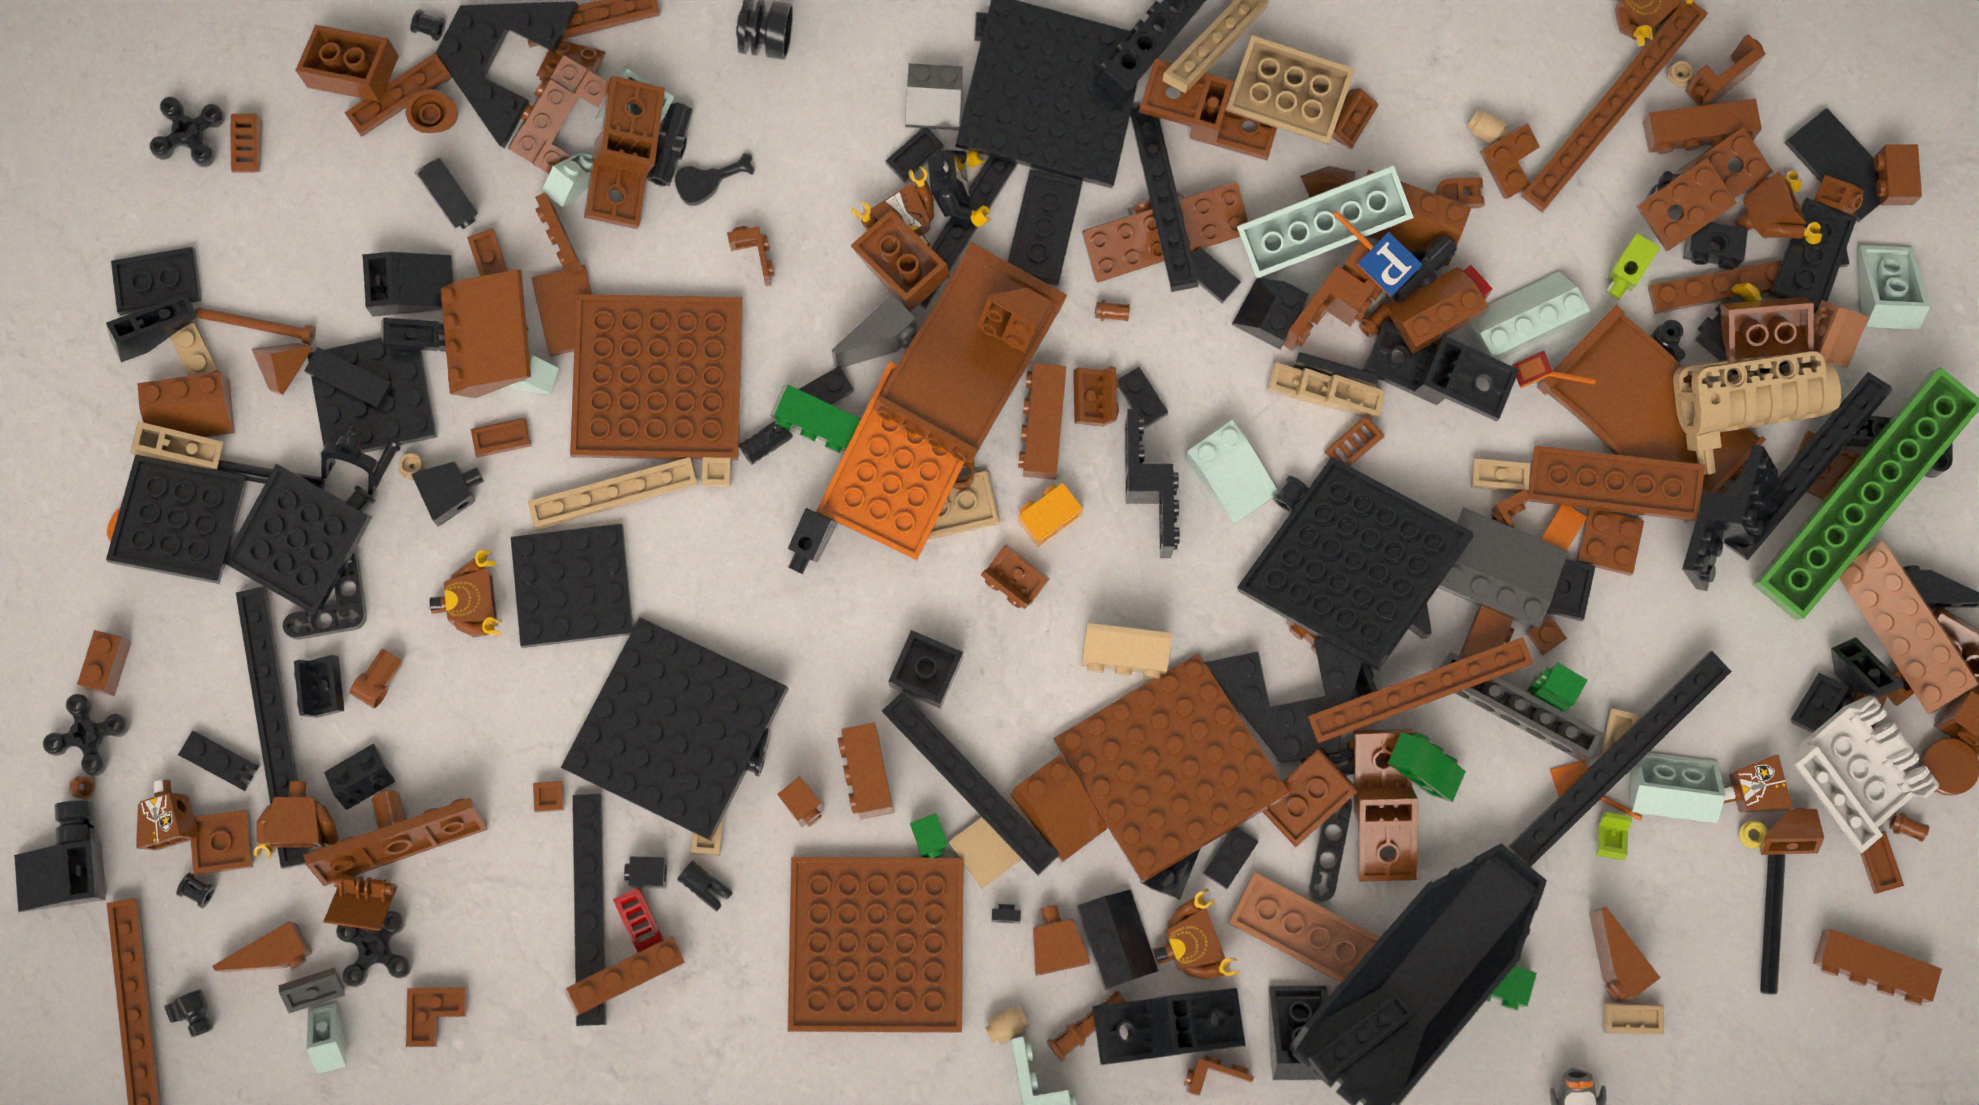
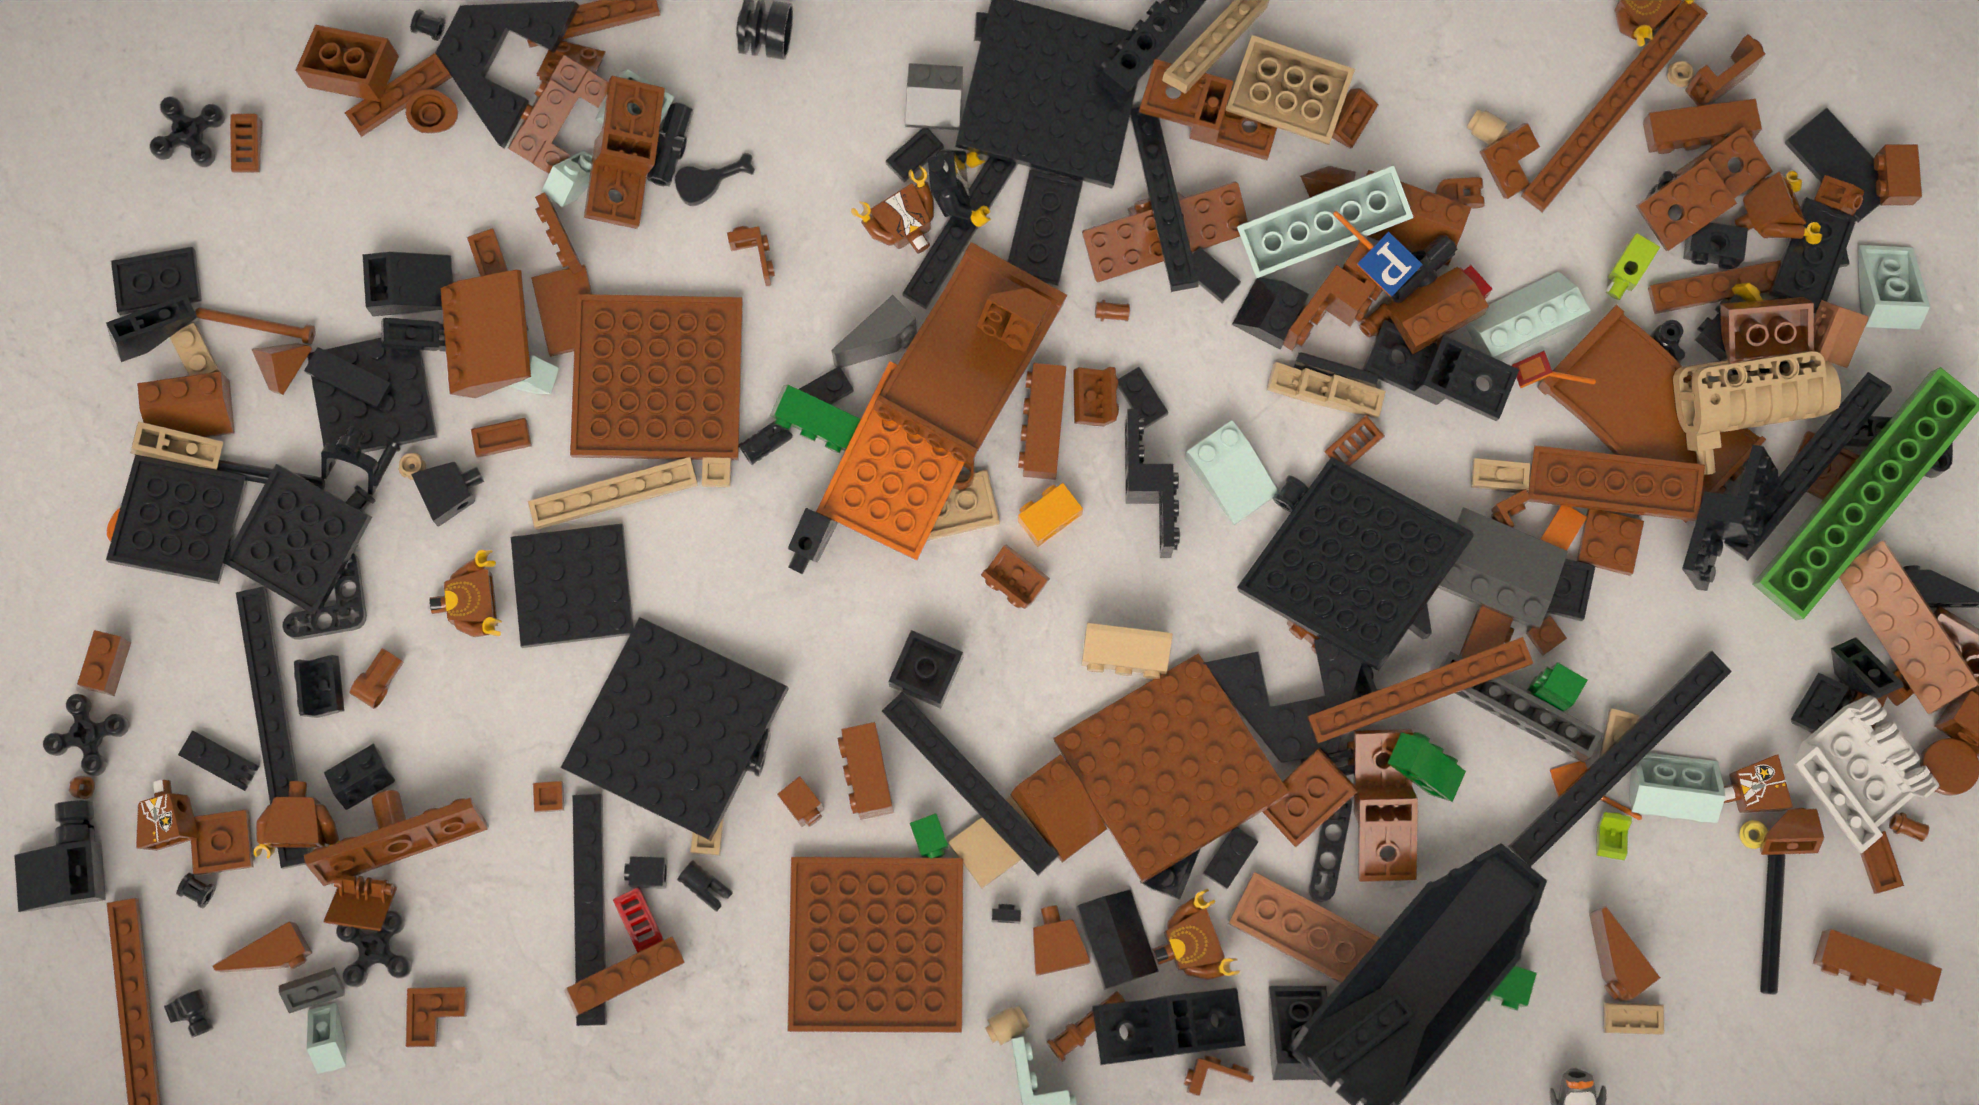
black slope [414,158,478,230] -> none
dark orange slope [850,210,950,312] -> none

